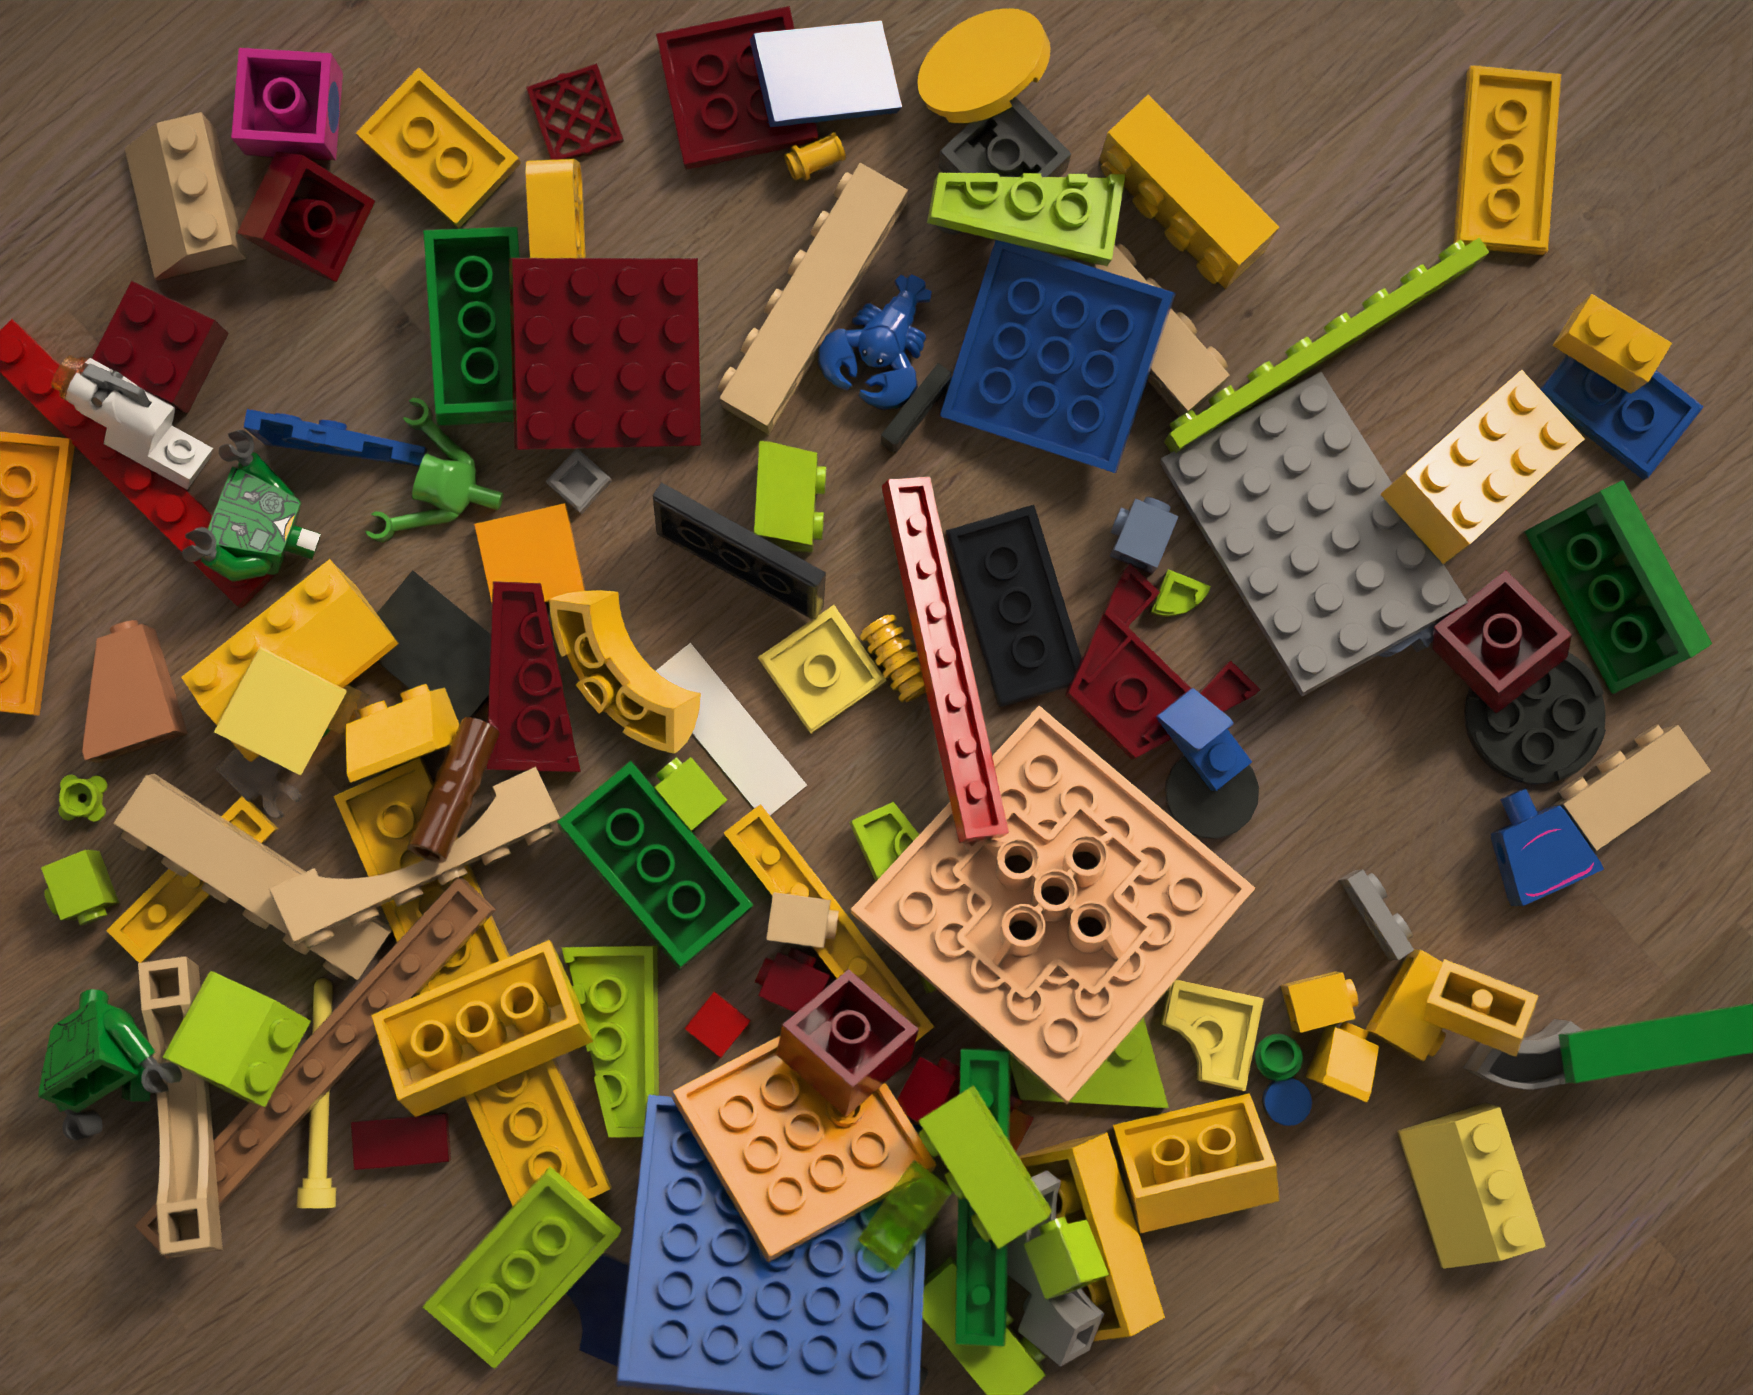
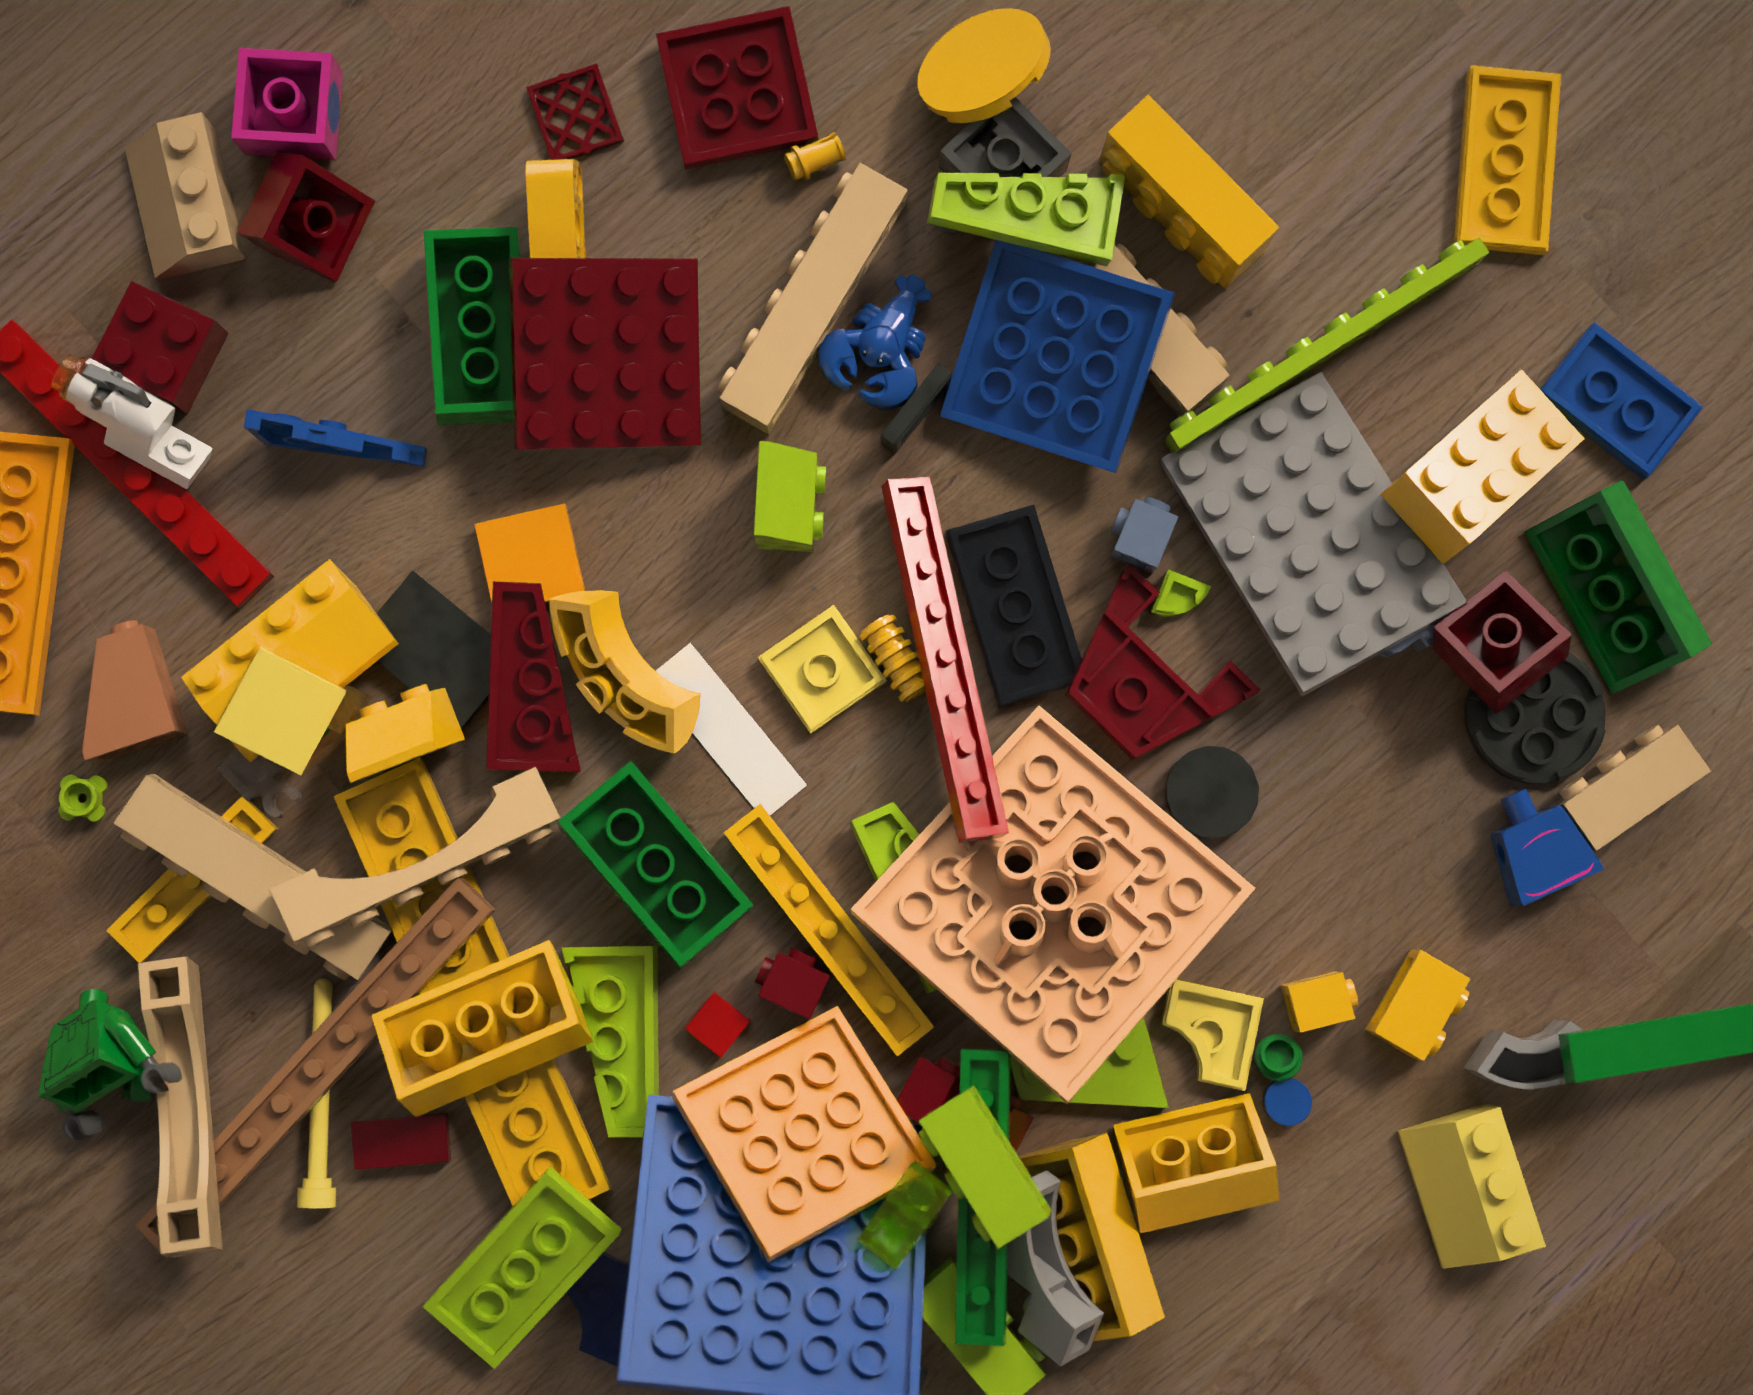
lime brick [41,850,119,926] -> none
lime slope [162,971,311,1107] -> none
torso [182,430,321,581] -> none
yellow plate [356,67,521,229] -> none
bright green piece [365,398,504,543] -> none
reddish brown axle [408,717,500,863] -> none
light grey tile [546,448,612,515] -> none
black tile [653,482,826,620] -> none
lime brick [654,757,727,831] -> none
tile [750,21,902,127] -> none
tan brick [766,892,839,948] -> none
dark red brick [777,969,919,1116] -> none
lime brick [1024,1217,1109,1300] -> none
blue slope [1156,688,1252,791] -> none
yellow slope [1305,1022,1379,1102] -> none
light grey plate [1339,869,1414,960] -> none
yellow brick [1424,959,1538,1057] -> none
yellow brick [1552,294,1672,394] -> none

